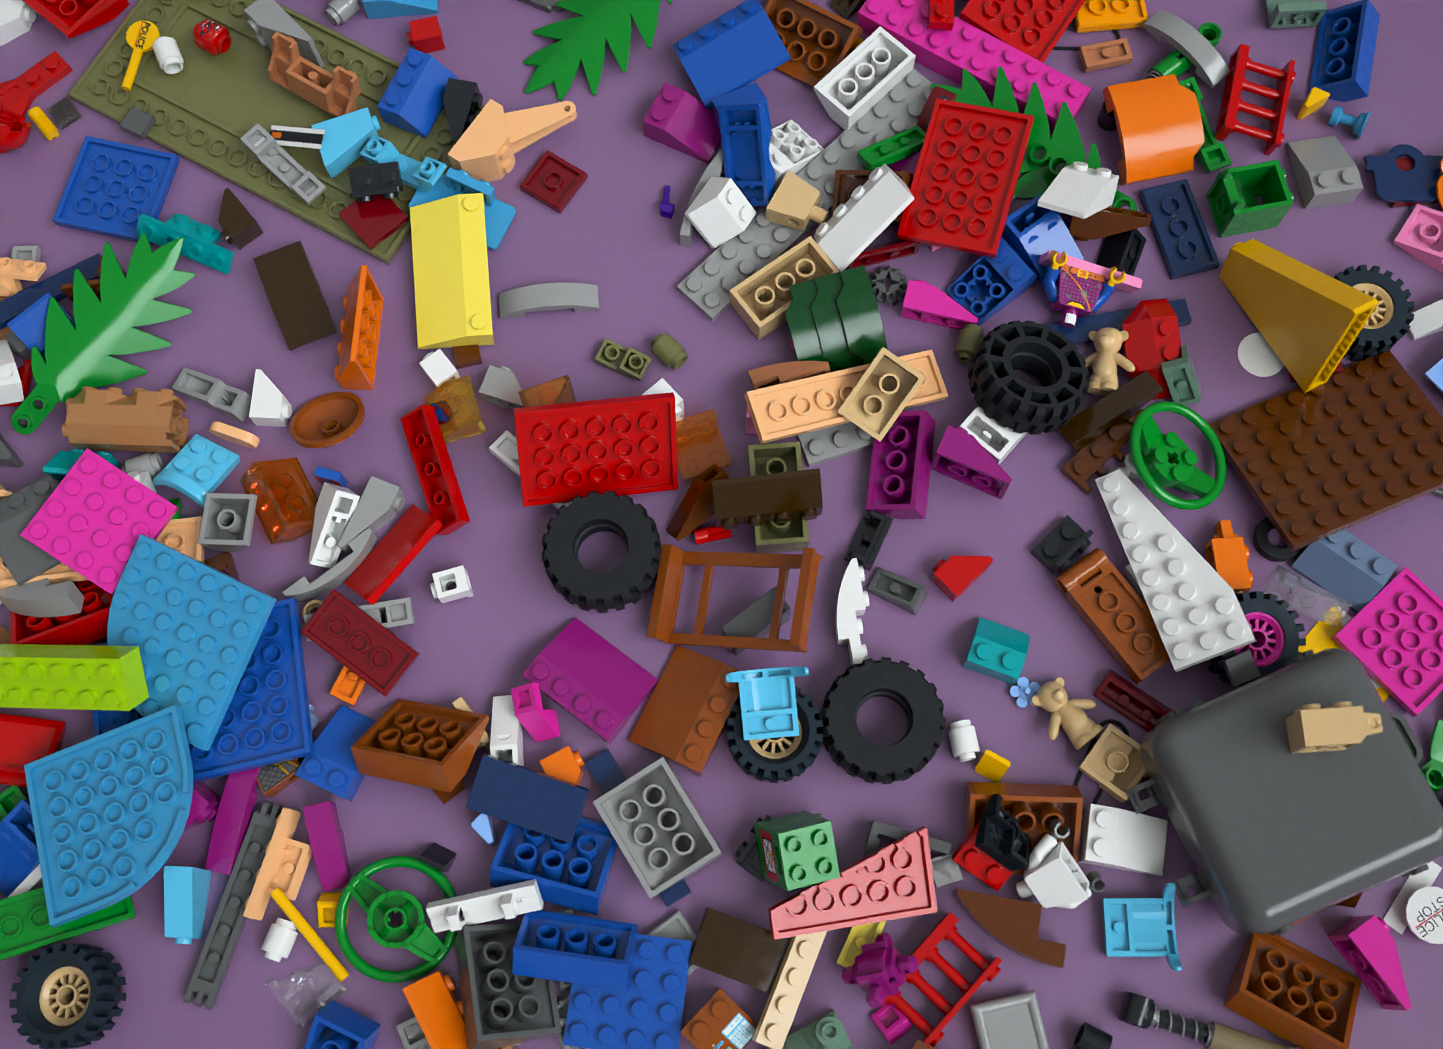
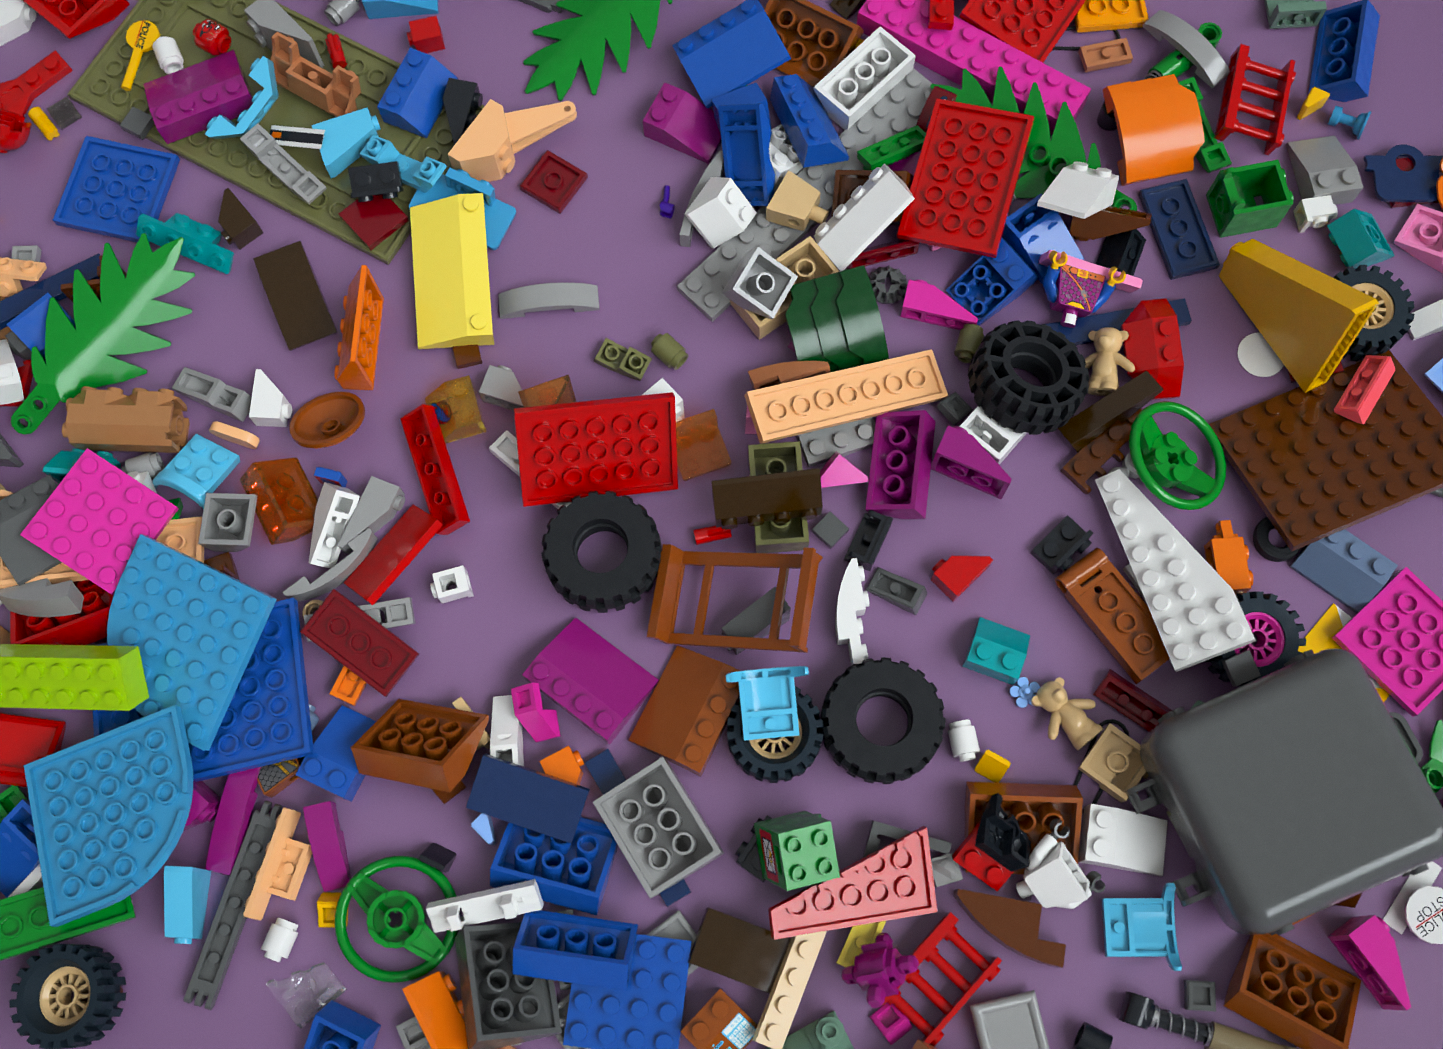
yellow piece [270,887,349,982] -> none
white brick [419,349,461,394] -> none
reddish brown slope [666,464,730,541] -> none
tan slope [837,347,926,441] -> none
sand green panel [1162,345,1202,406] -> none
clear slope [1263,564,1351,627] -> none
tan hinge [1285,702,1383,754] -> none
none -> magenta slope [144,50,253,144]
none -> medium azure slope [205,56,278,139]
none -> red piece [325,33,347,69]
none -> light grey slope [721,247,798,319]
none -> blue slope [770,74,849,168]
none -> dark grey tile [812,512,849,549]
none -> slope [820,451,868,488]
none -> dark grey tile [937,392,973,425]
none -> dark grey tile [1184,980,1216,1012]
none -> white brick [1293,195,1338,233]
none -> teal slope [1327,209,1395,269]
none -> coral slope [1334,355,1395,424]

